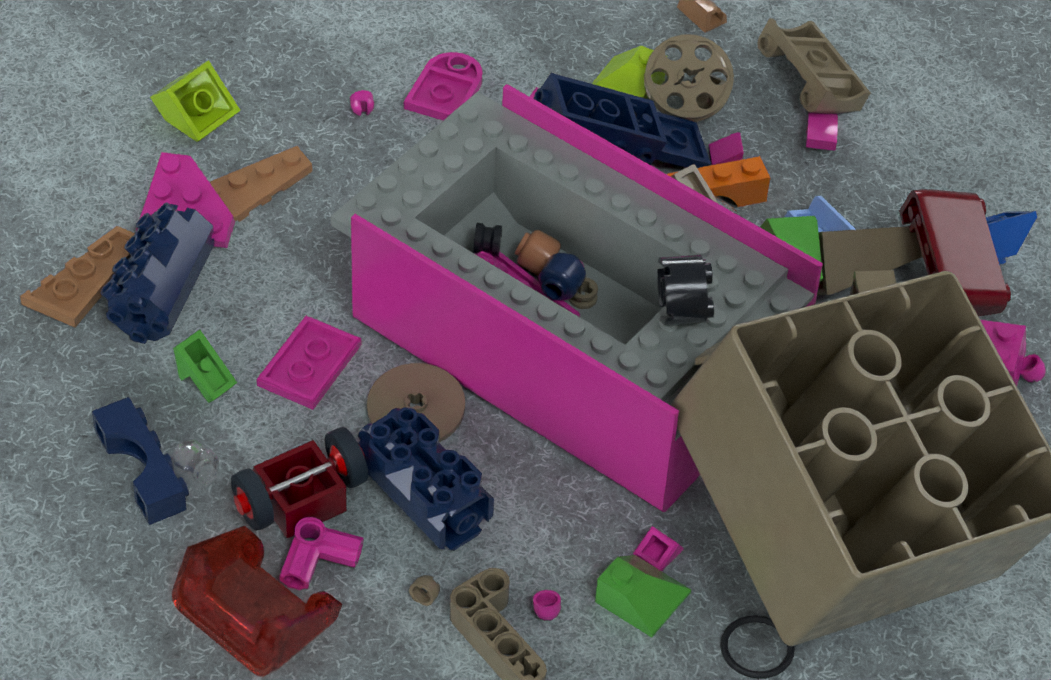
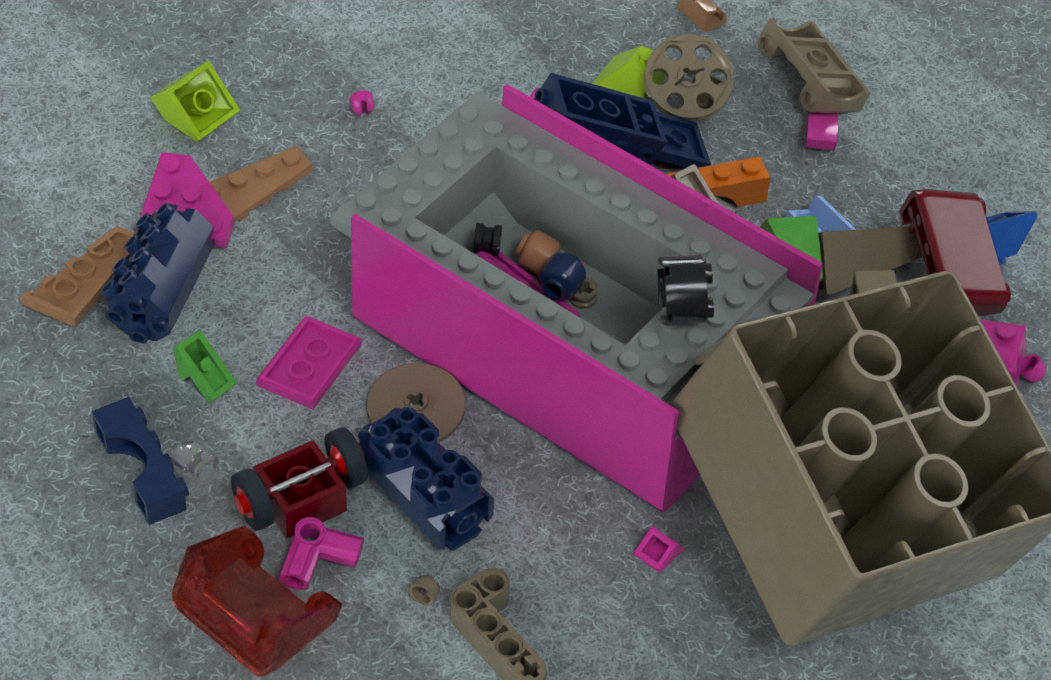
dark pink tile [404,52,483,120] -> none
dark pink hinge [533,590,561,621] -> none
bright green slope [595,555,691,638] -> none
dark pink slope [708,132,744,165] -> none
black tyre [720,615,795,679] -> none

